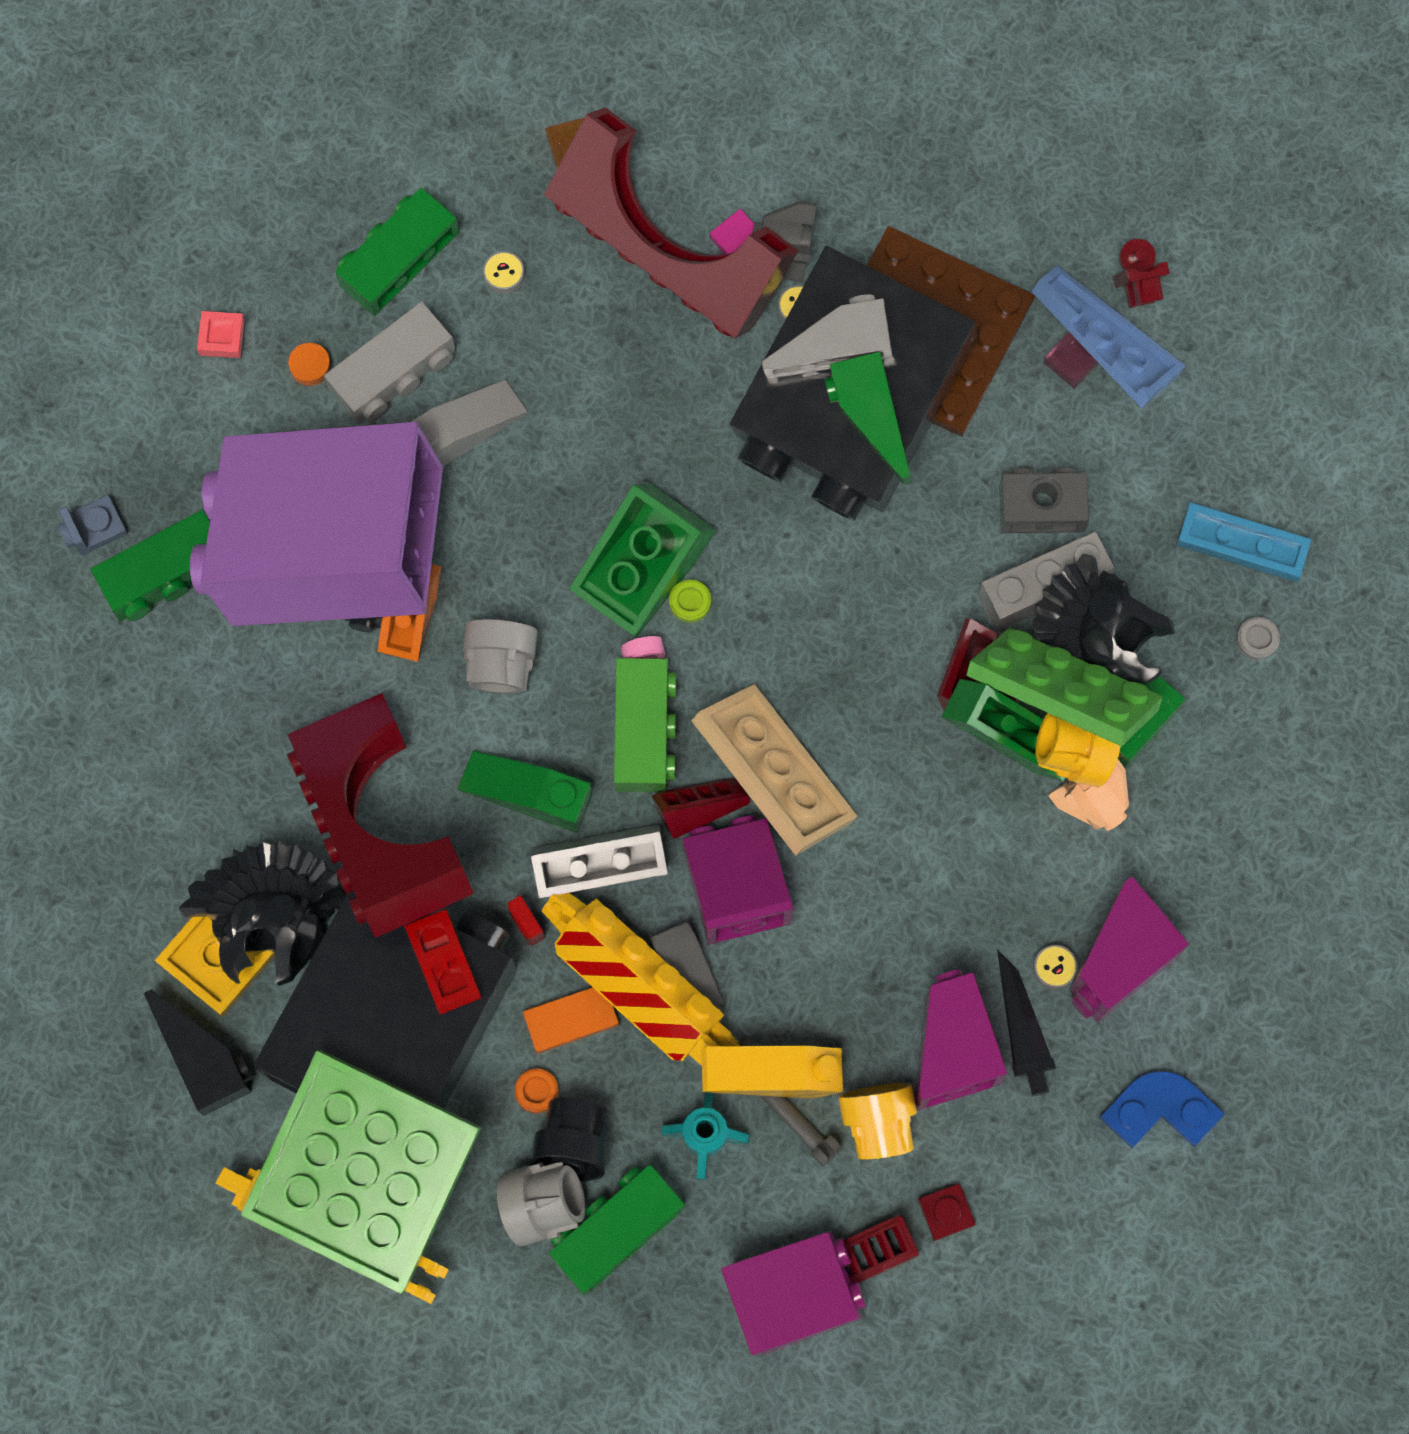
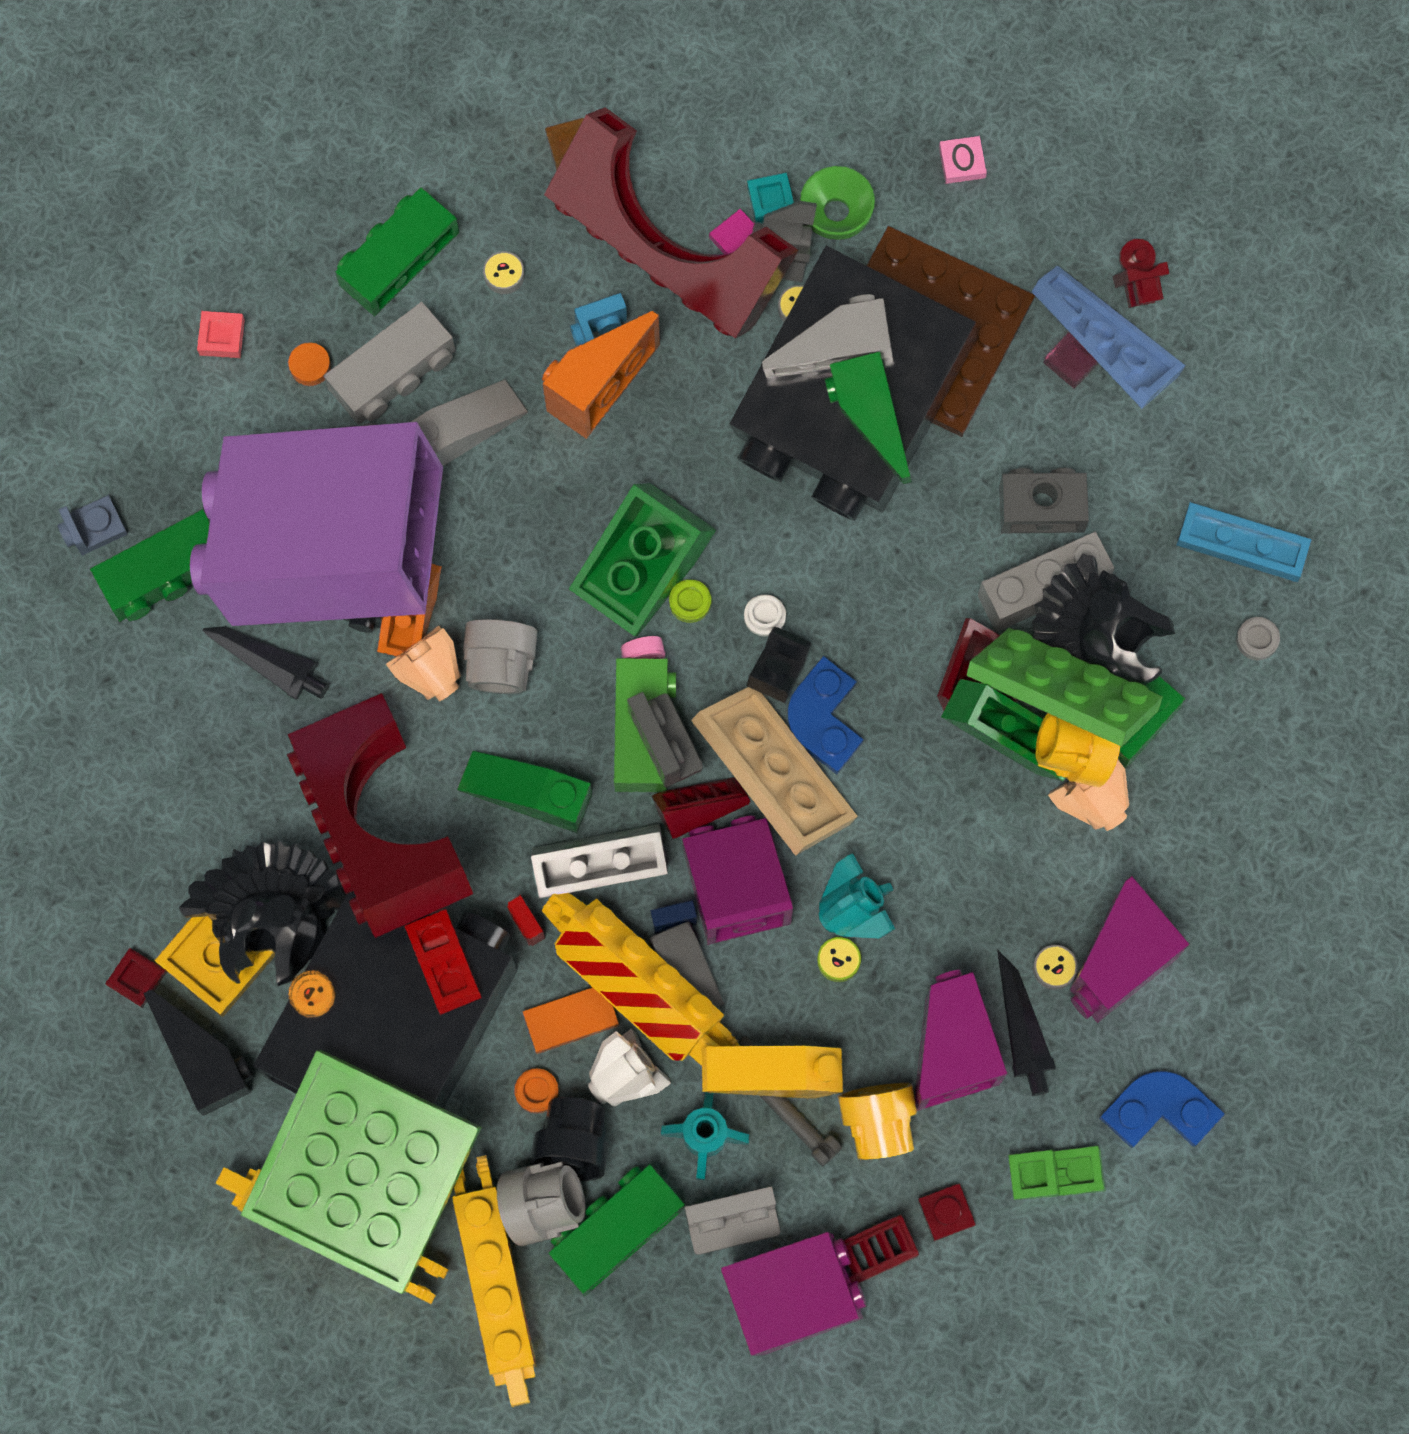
none -> dark red tile [105,948,167,1009]
none -> black bar [202,626,329,700]
none -> clear orange tile [289,971,335,1018]
none -> light nougat brick [386,626,461,702]
none -> yellow hinge [452,1155,536,1407]
none -> orange slope [542,311,660,439]
none -> dark azure bracket [570,293,627,347]
none -> white brick [588,1028,671,1107]
none -> dark grey bracket [627,692,703,788]
none -> dark blue tile [650,900,697,934]
none -> light grey bracket [685,1186,781,1255]
none -> white plate [744,594,786,637]
none -> black bracket [746,627,811,703]
none -> teal plate [747,173,794,223]
none -> blue plate [788,656,864,775]
none -> bright green piece [800,166,875,240]
none -> light yellow tile [817,937,861,982]
none -> teal brick [819,854,896,939]
none -> bright pink tile [939,136,987,184]
none -> bright green slope [1008,1146,1106,1200]

